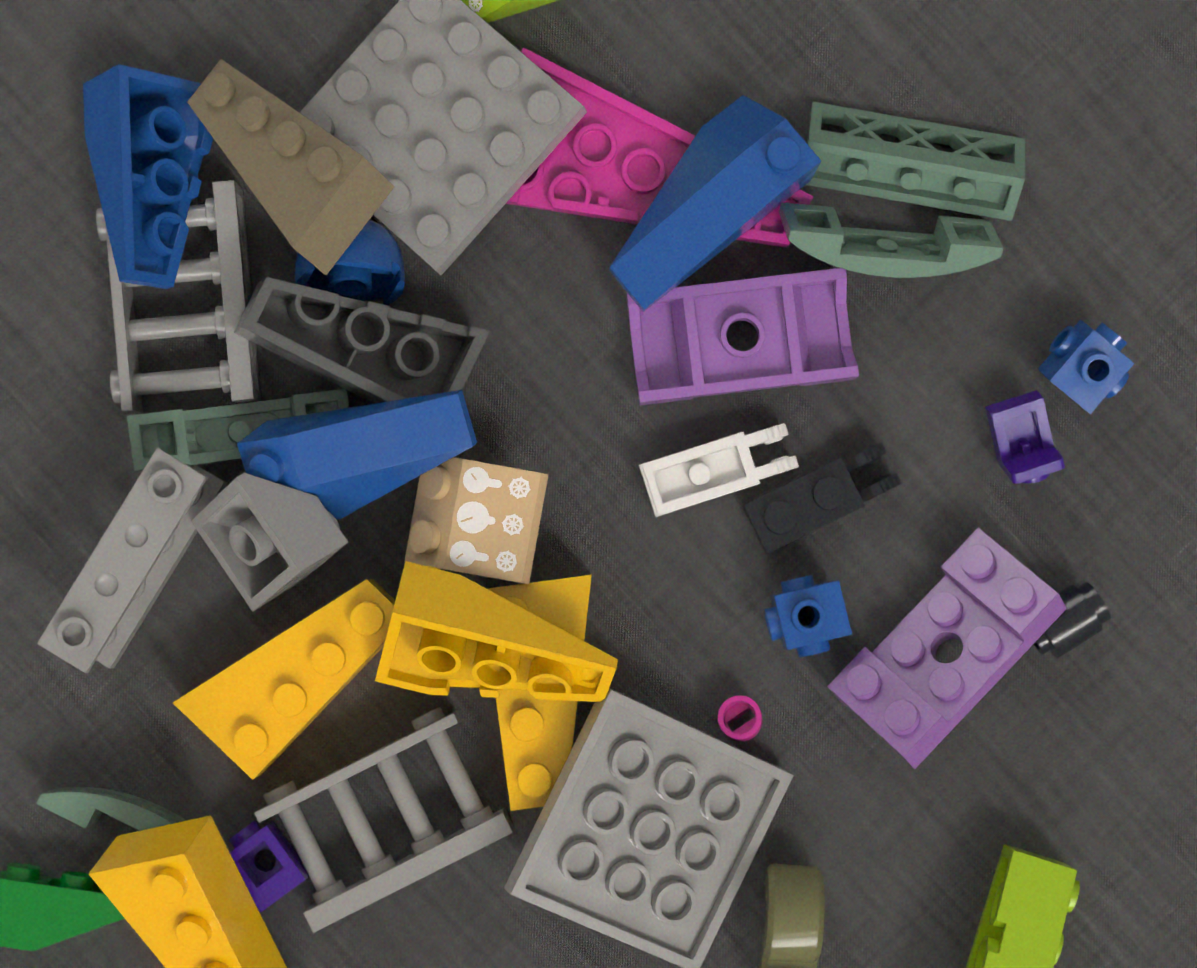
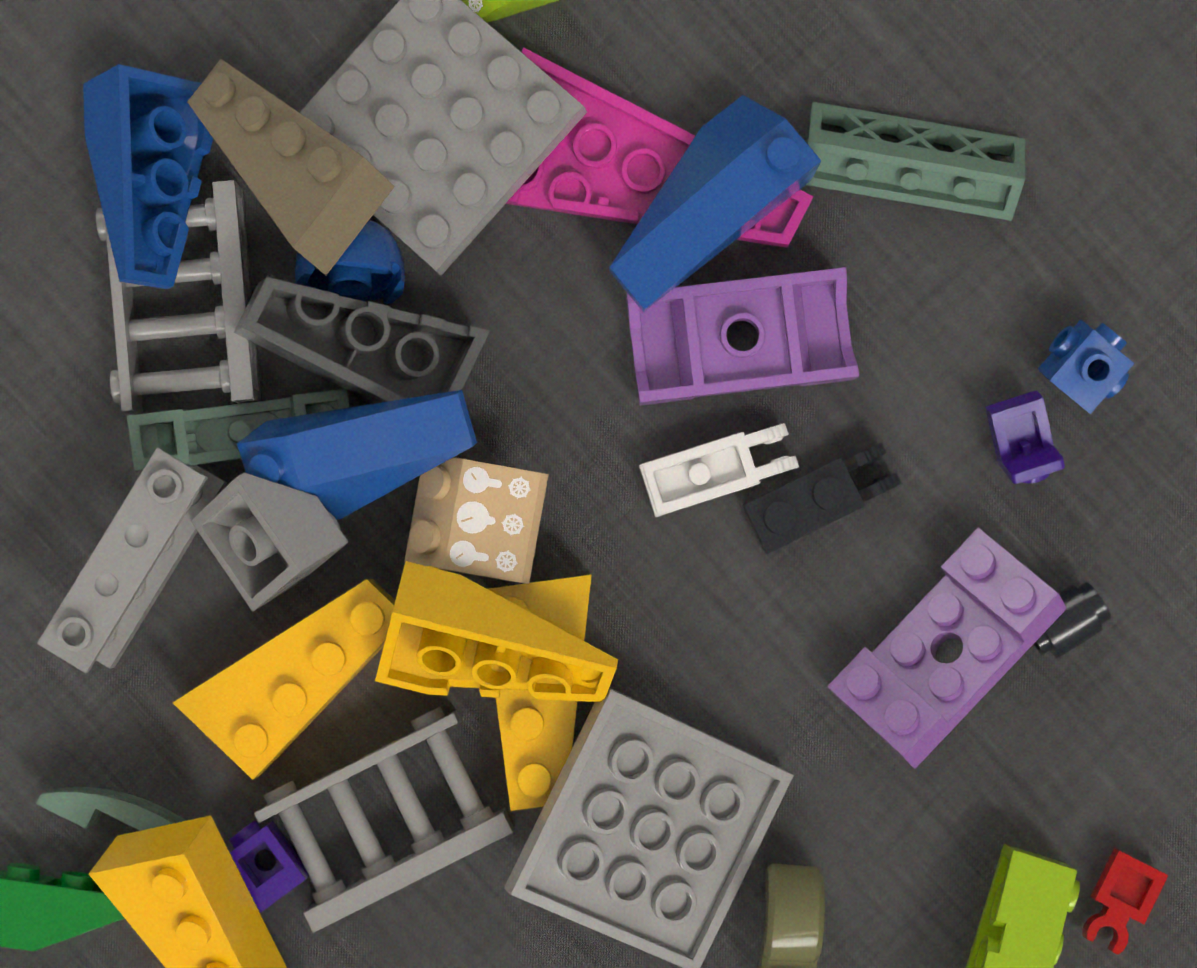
dark pink hinge [718,696,763,741] -> none
blue brick [764,575,852,657] -> none
sand green slope [779,203,1004,278] -> none
none -> red plate [1082,848,1169,955]

